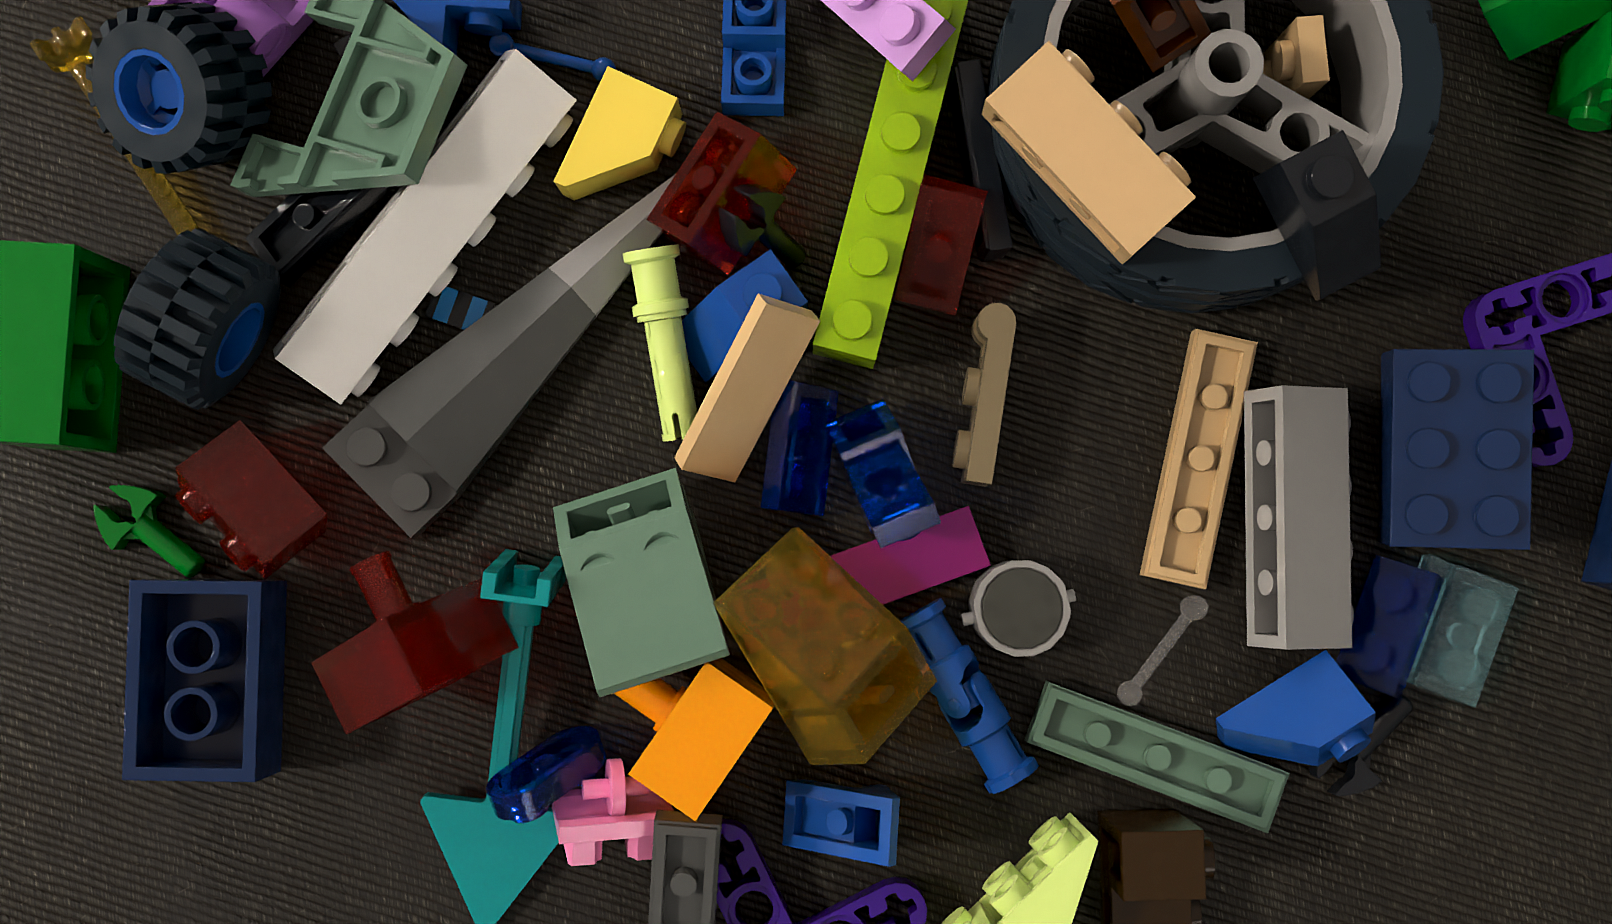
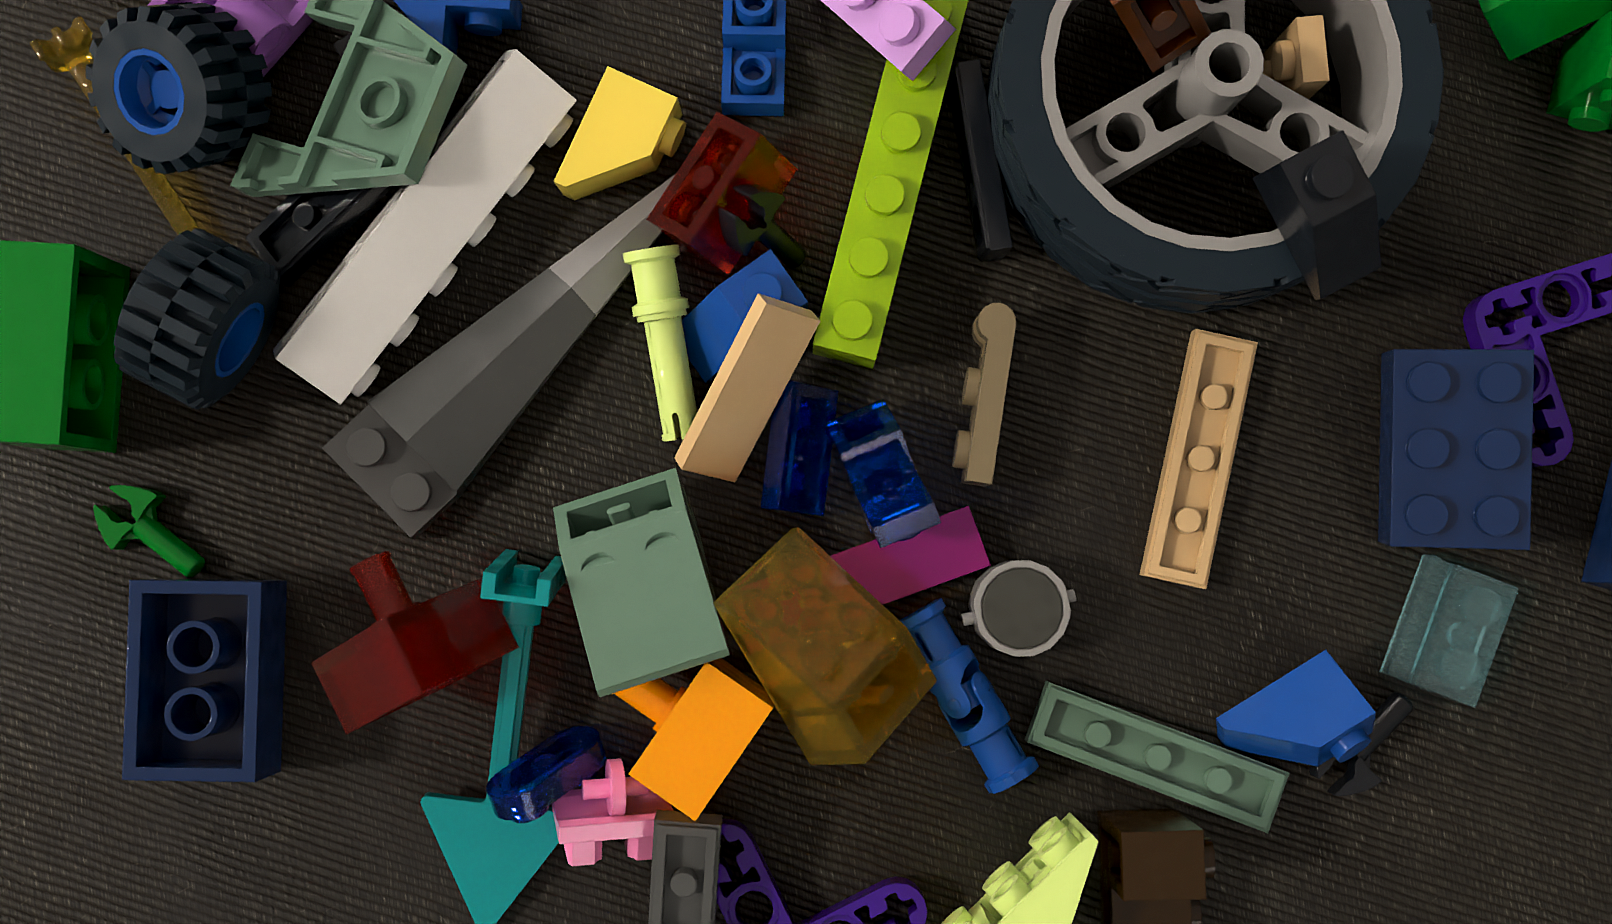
clear red brick [175,420,327,579] -> none
sticker [425,286,495,330] -> none
blue hinge [489,32,616,81] -> none
blue slope [782,779,900,867] -> none
clear red plate [895,175,988,316] -> none
tan brick [982,41,1196,265] -> none
clear hinge [1117,595,1208,706] -> none
light grey brick [1244,385,1354,650] -> none
clear blue plate [1336,555,1445,700] -> none

